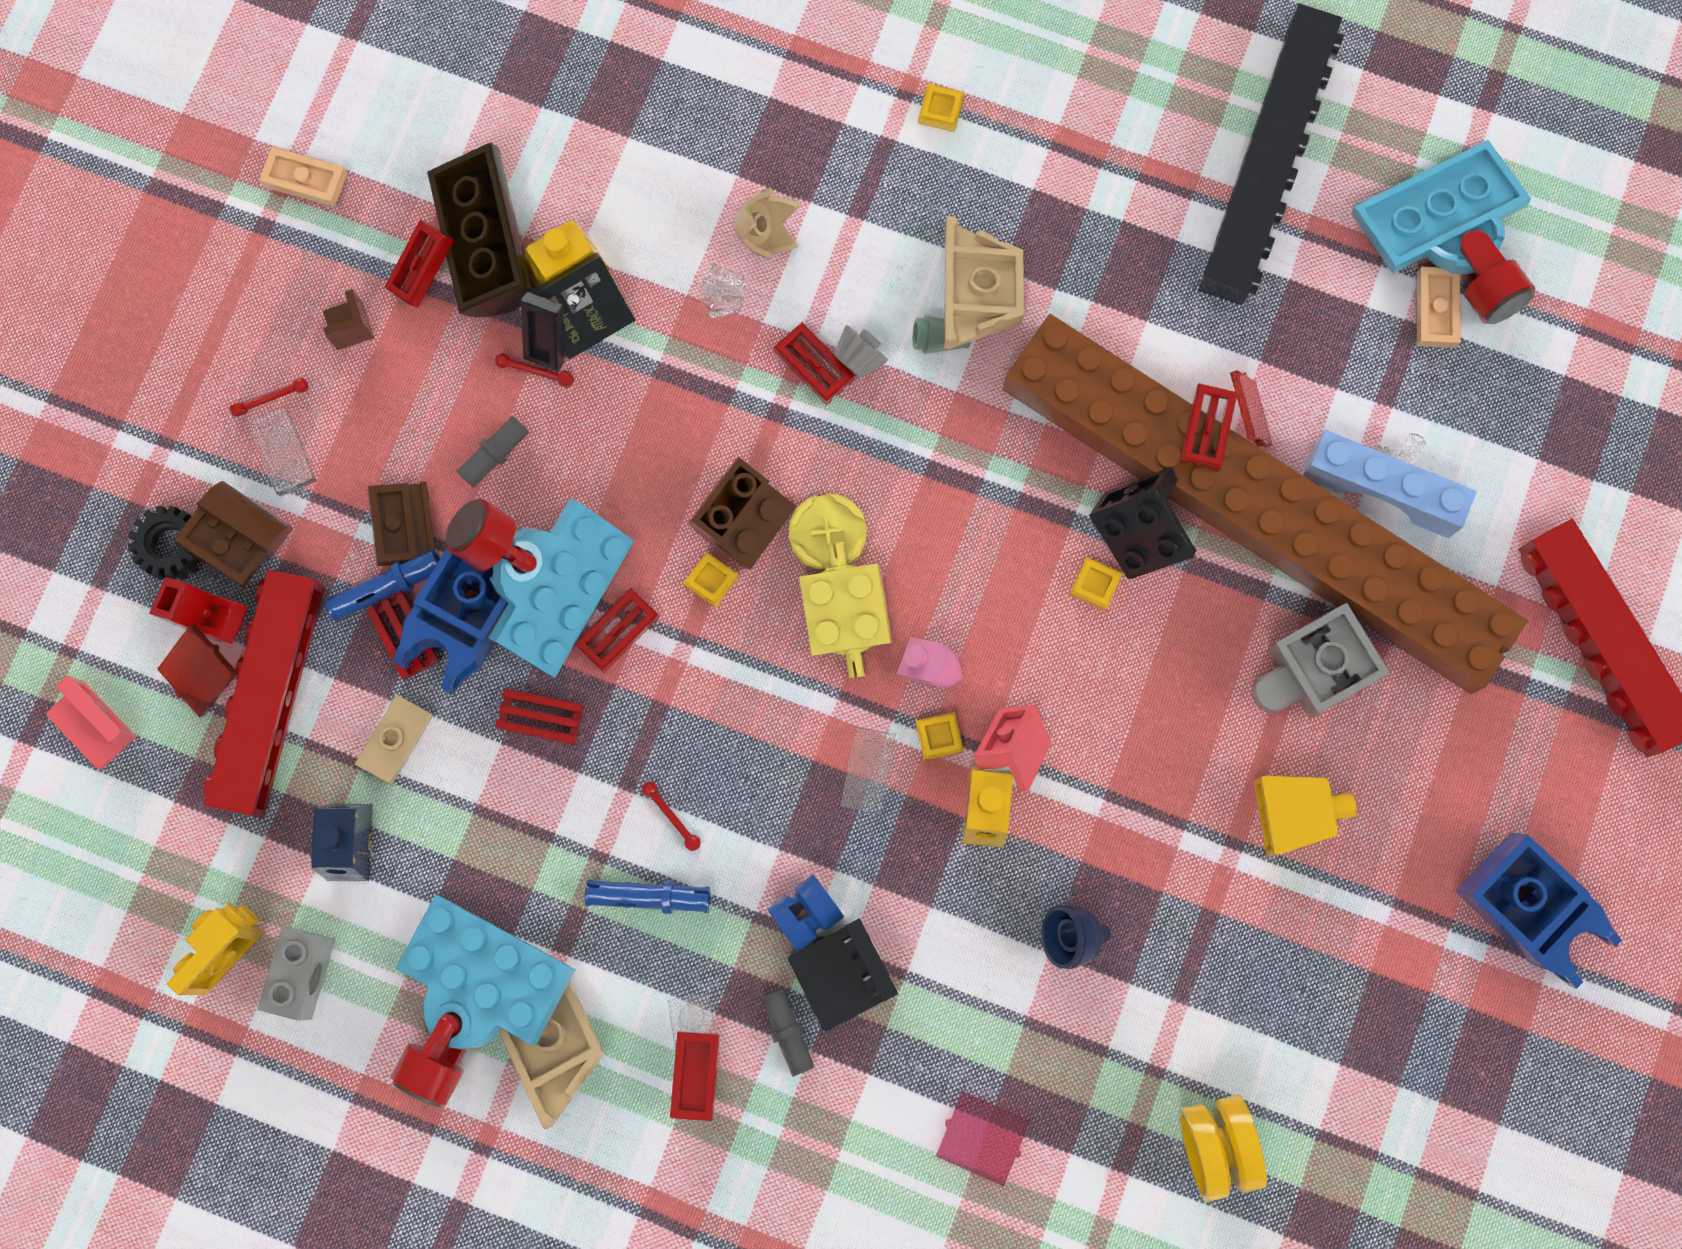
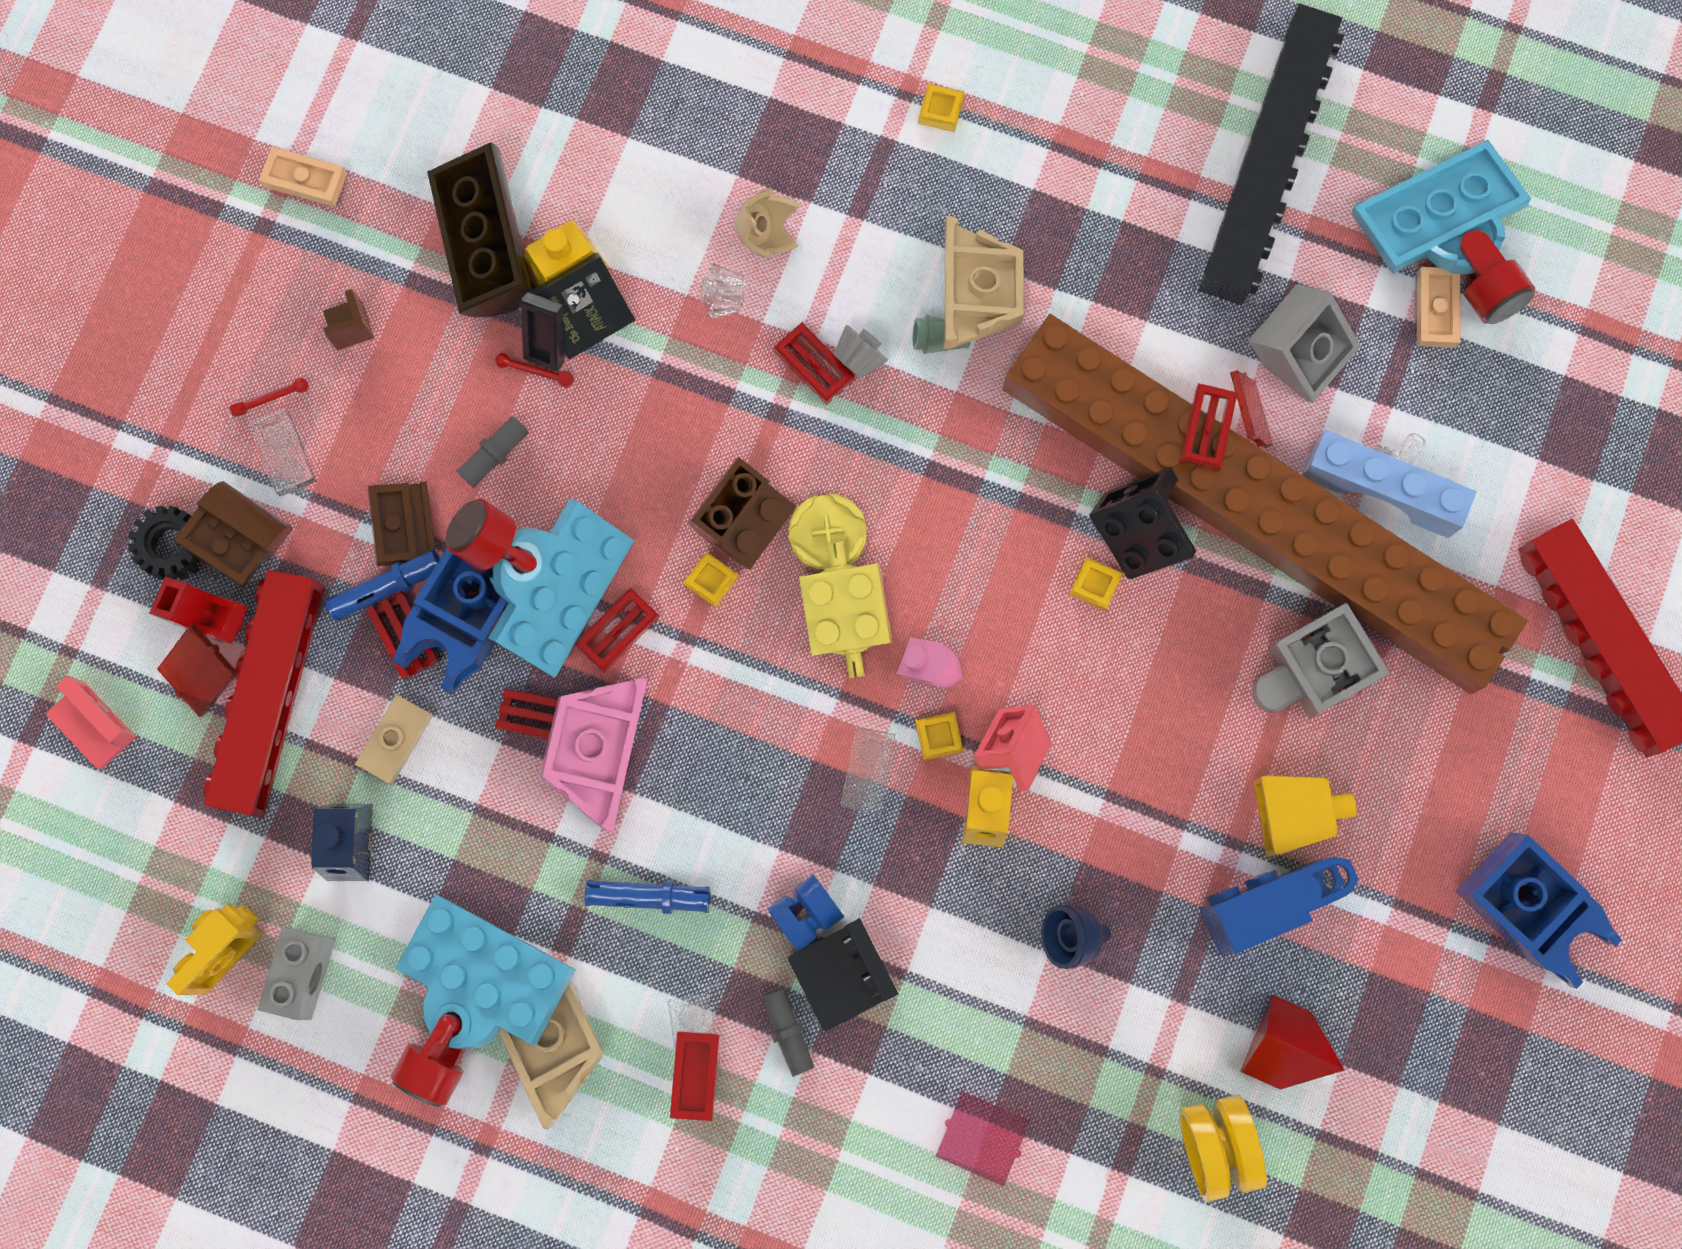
red tile [384,220,454,308] -> none
red hinge [642,781,701,851] -> none
none -> bright pink wing [540,678,648,831]
none -> blue brick [1199,857,1359,955]
none -> red slope [1240,995,1345,1090]
none -> light grey slope [1248,284,1361,403]

